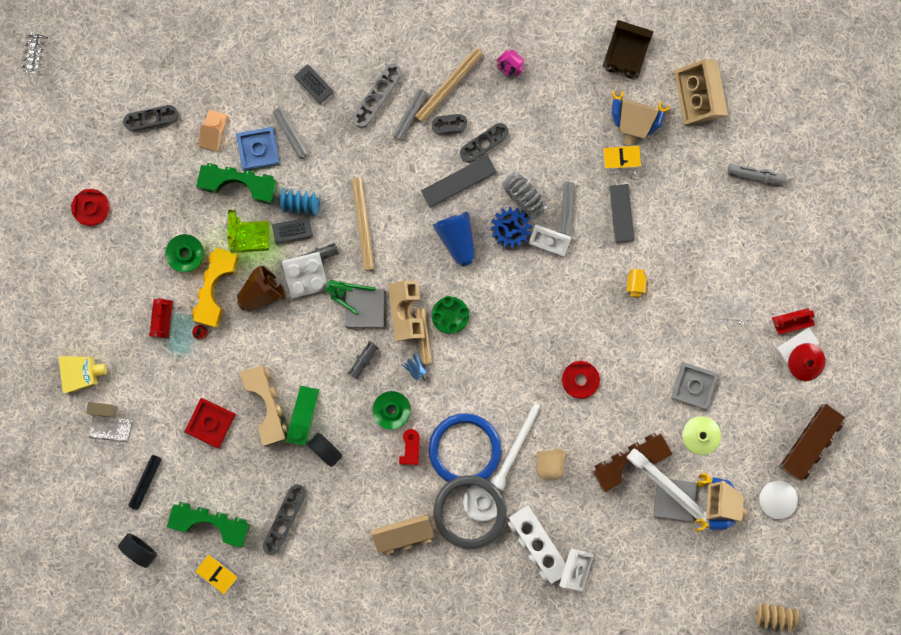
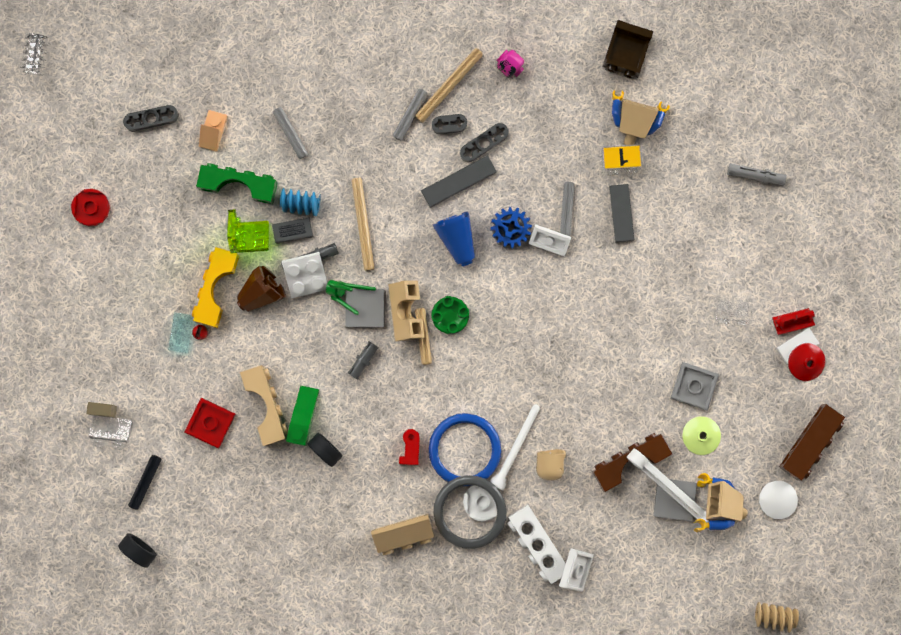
light yellow torso [59,356,107,394] -> none
red hinge [149,298,173,338] -> none
green dish [165,234,204,272] -> none
green arch [167,501,250,548] -> none
yellow brick [194,552,241,596] -> none
medium blue tile [236,127,280,171] -> none
dark grey beam [263,484,306,555] -> none
dark grey tile [294,64,334,104] -> none
light grey beam [353,64,401,128] -> none
green dish [372,391,411,430] -> none
flat silver piece [401,353,428,381] -> none
light grey gear [502,172,547,219] -> none
red tile [561,361,600,399] -> none
yellow brick [626,269,647,298] -> none
tan slope [674,59,728,125] -> none

